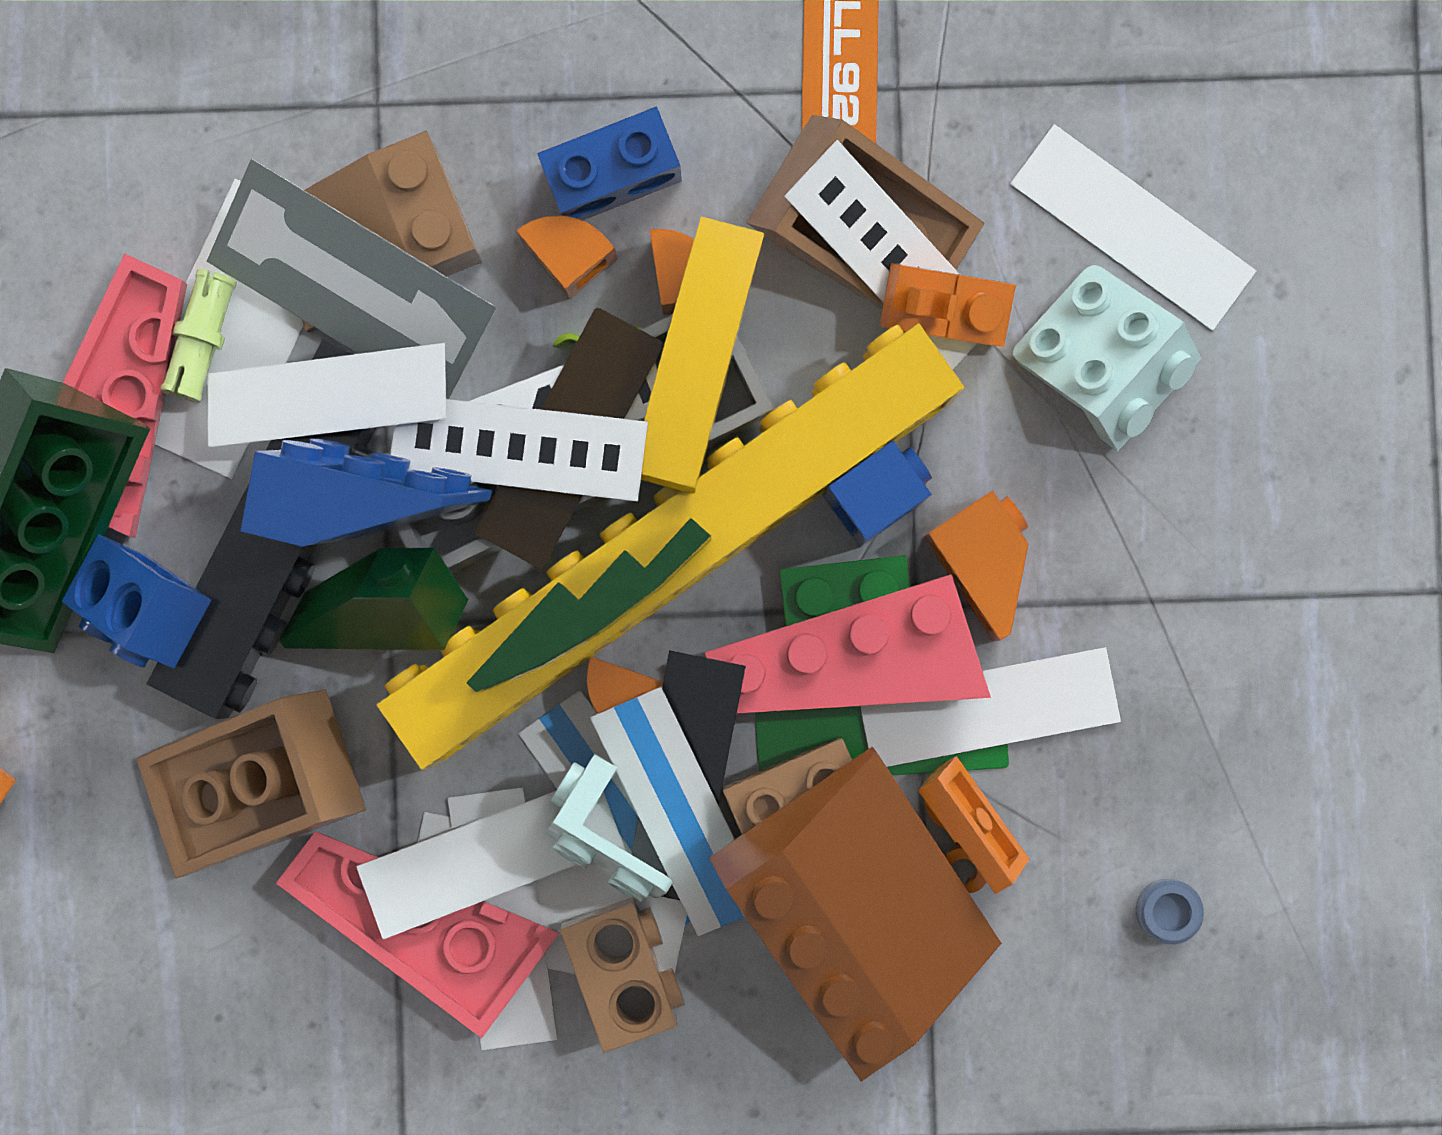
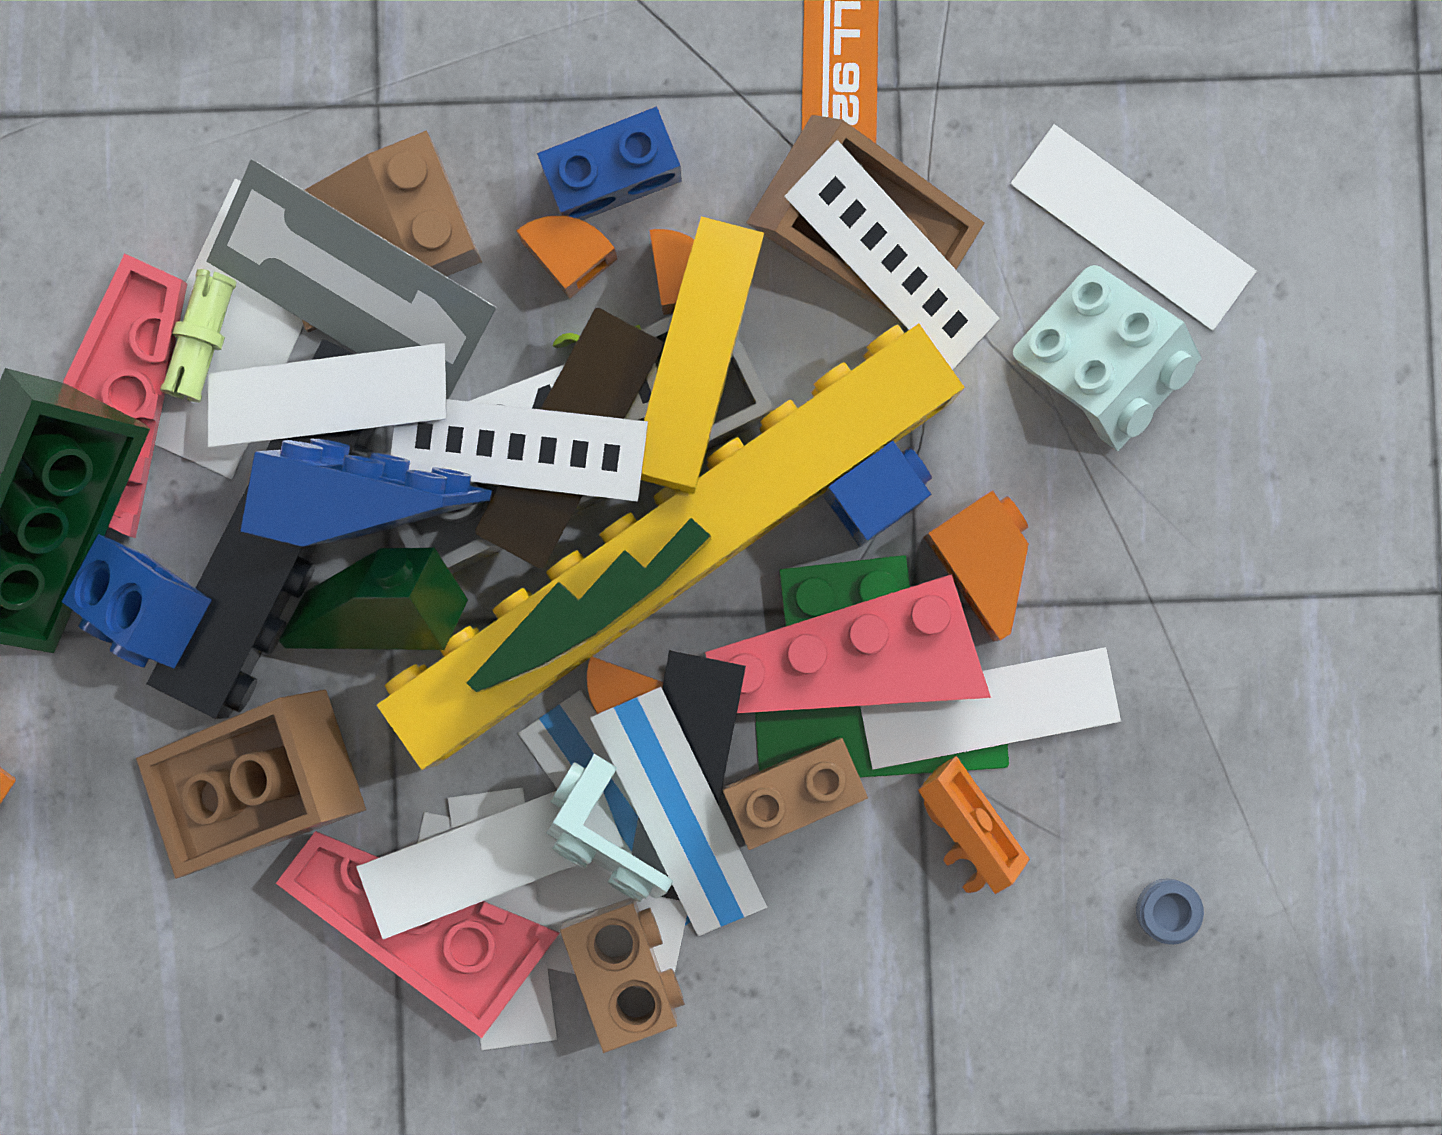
dark orange slope [709,747,1002,1082] -> none
orange plate [879,263,1016,347] -> none

